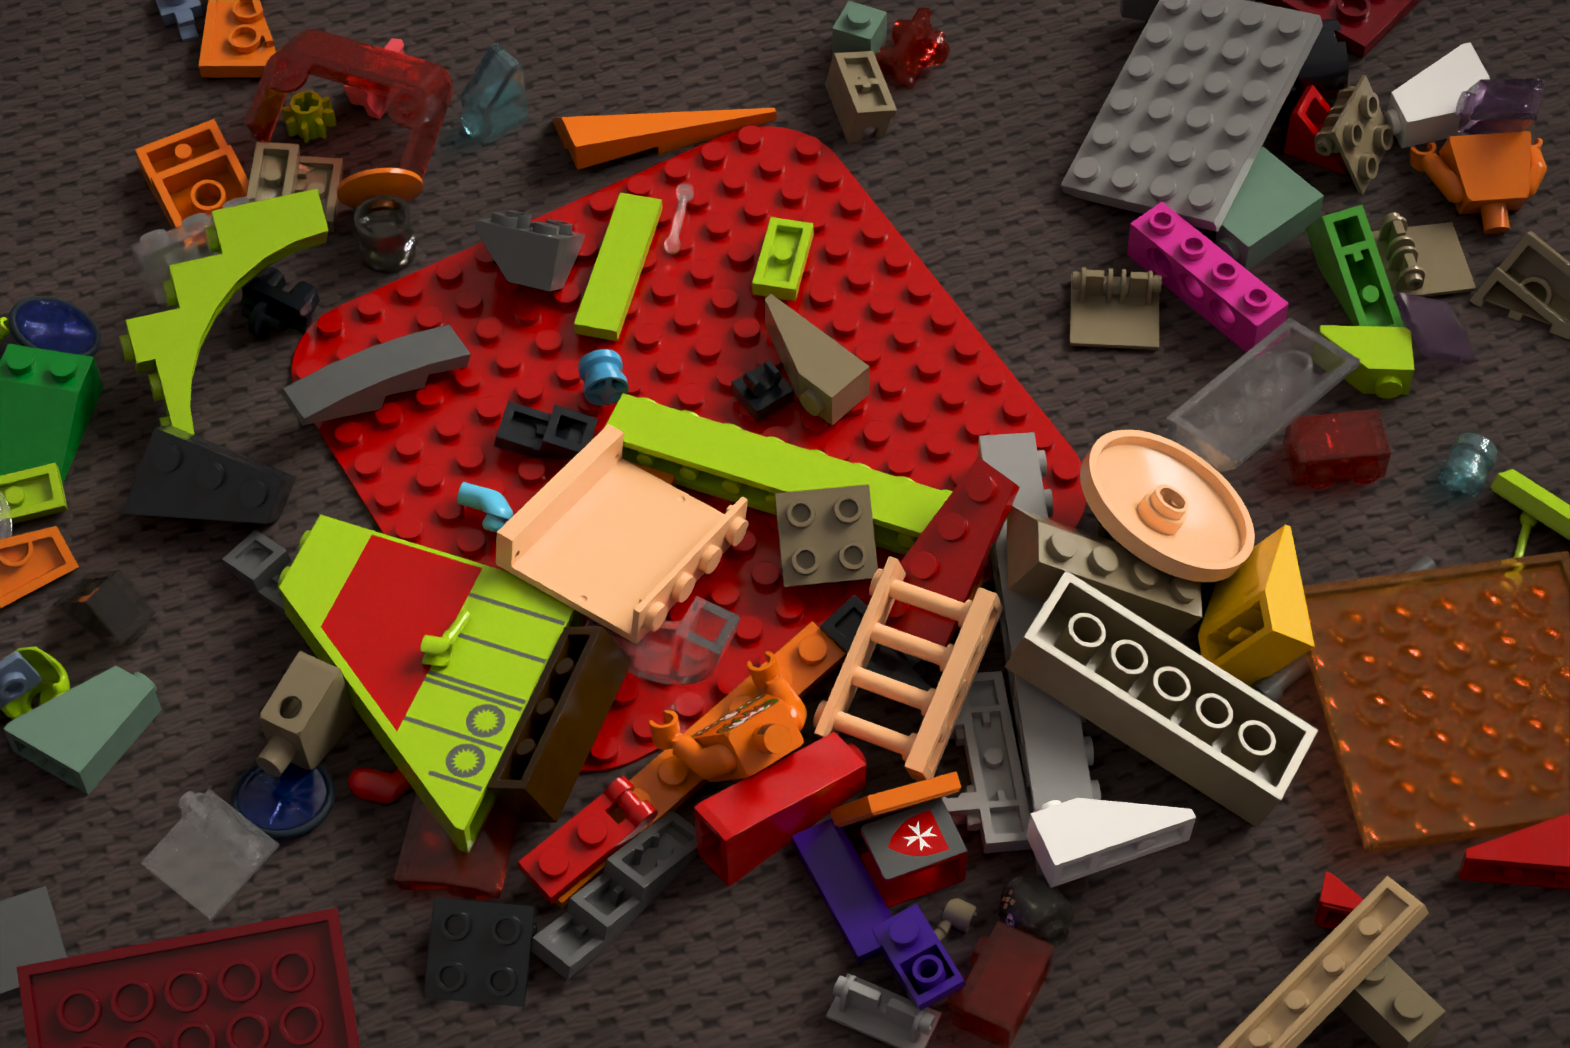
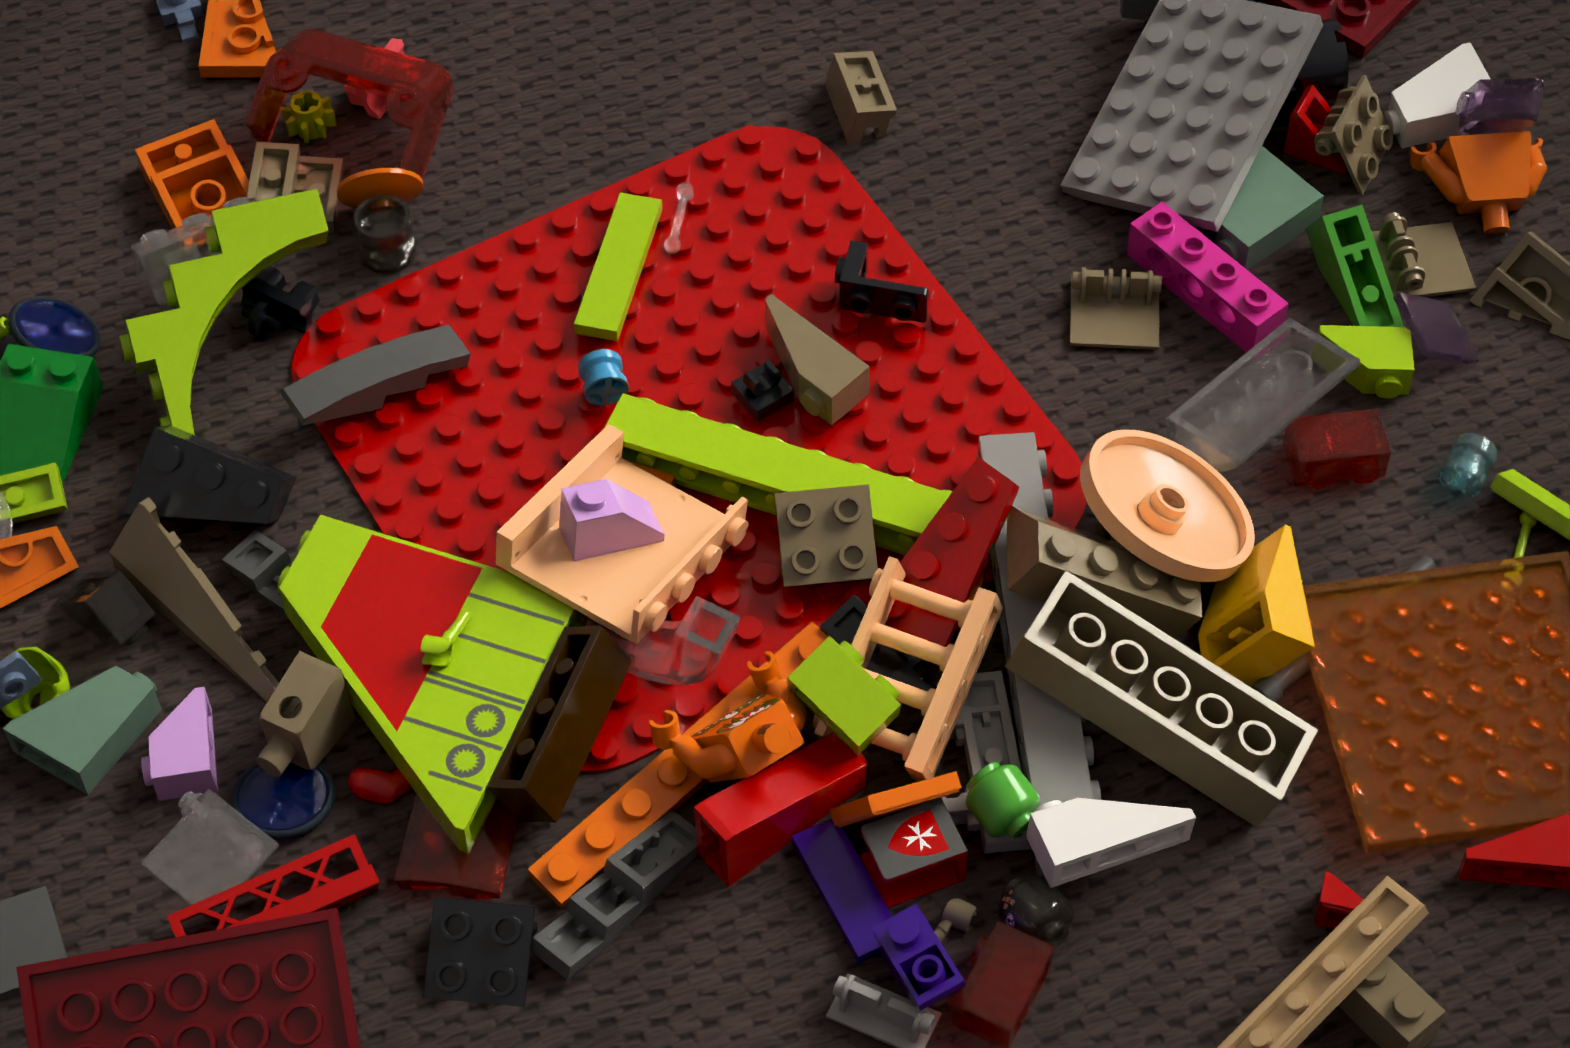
medium azure arm [457,482,513,533] -> none
clear light blue slope [460,42,529,145] -> none
dark grey slope [475,210,585,291] -> none
black slope [494,401,598,460] -> none
red plate [518,776,658,905] -> none
orange wedge [552,108,777,170] -> none
lime plate [752,217,814,301] -> none
sand green brick [832,1,887,60] -> none
clear red hips [876,8,950,89] -> none
none -> dark tan wedge [109,497,279,702]
none -> lavender slope [141,687,218,801]
none -> red fence [166,834,379,937]
none -> lavender slope [559,479,665,561]
none -> lime brick [787,636,901,755]
none -> black bracket [835,241,929,323]
none -> bright green head [965,762,1041,839]

